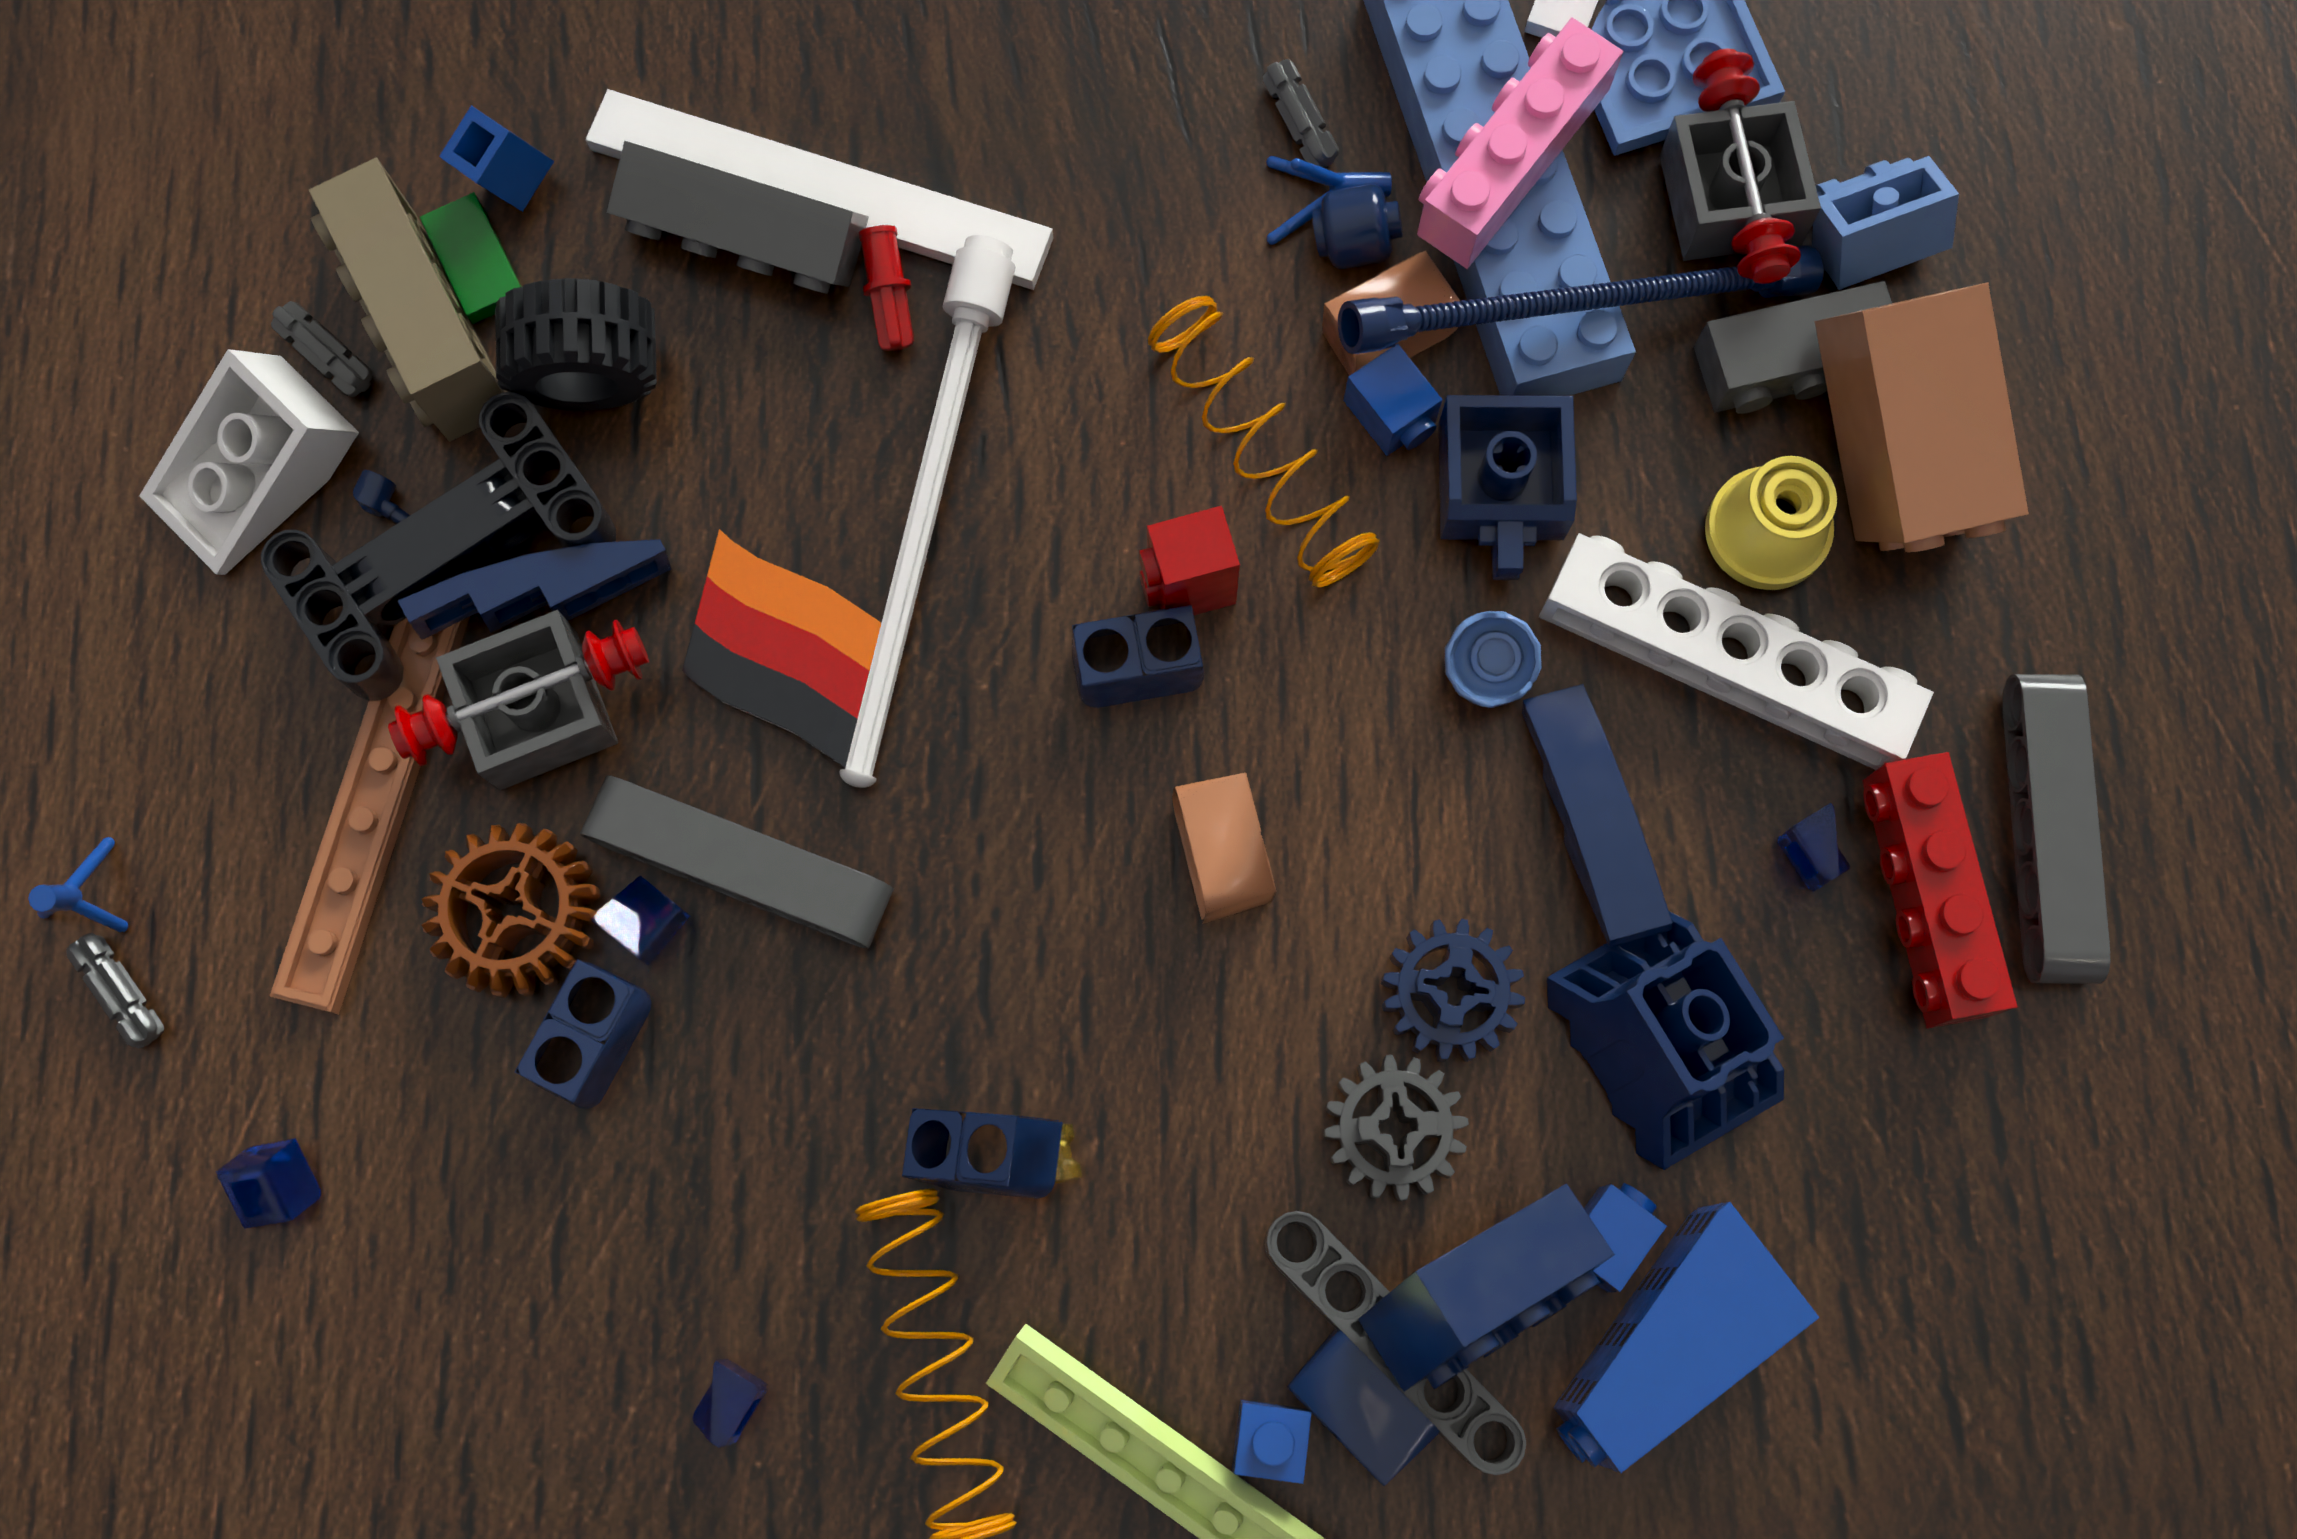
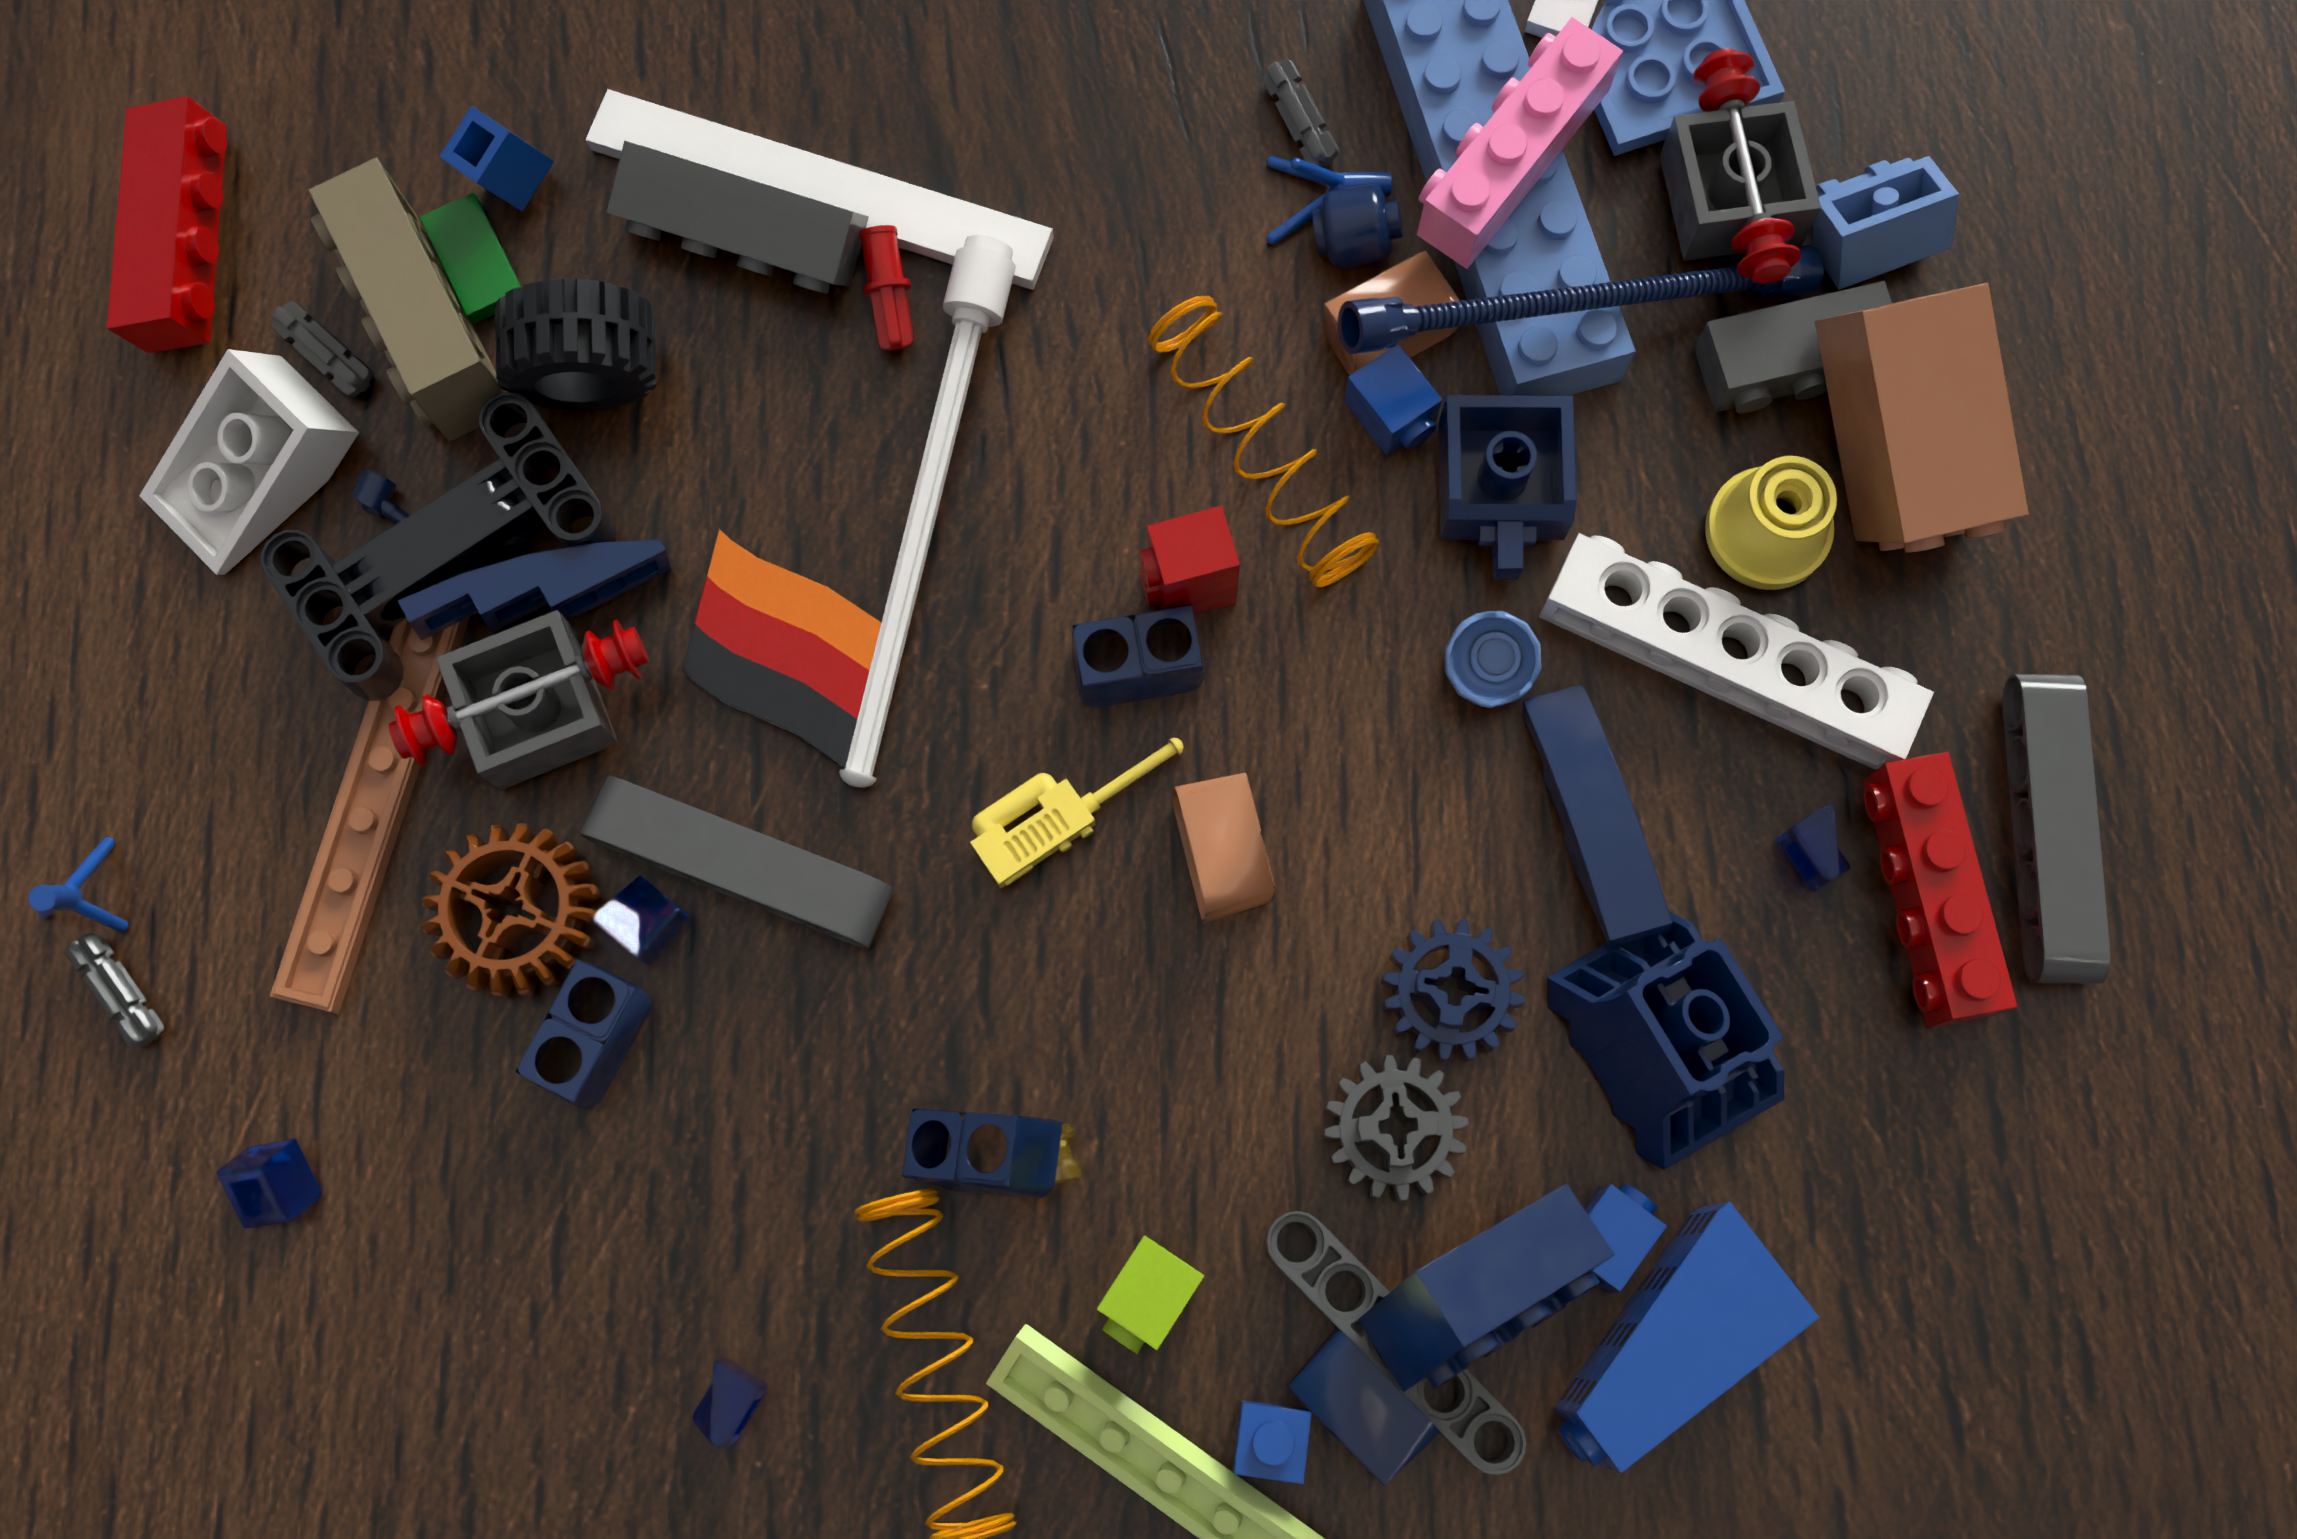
none -> red brick [107,96,227,354]
none -> light yellow piece [970,738,1184,889]
none -> lime arch [1097,1235,1205,1354]

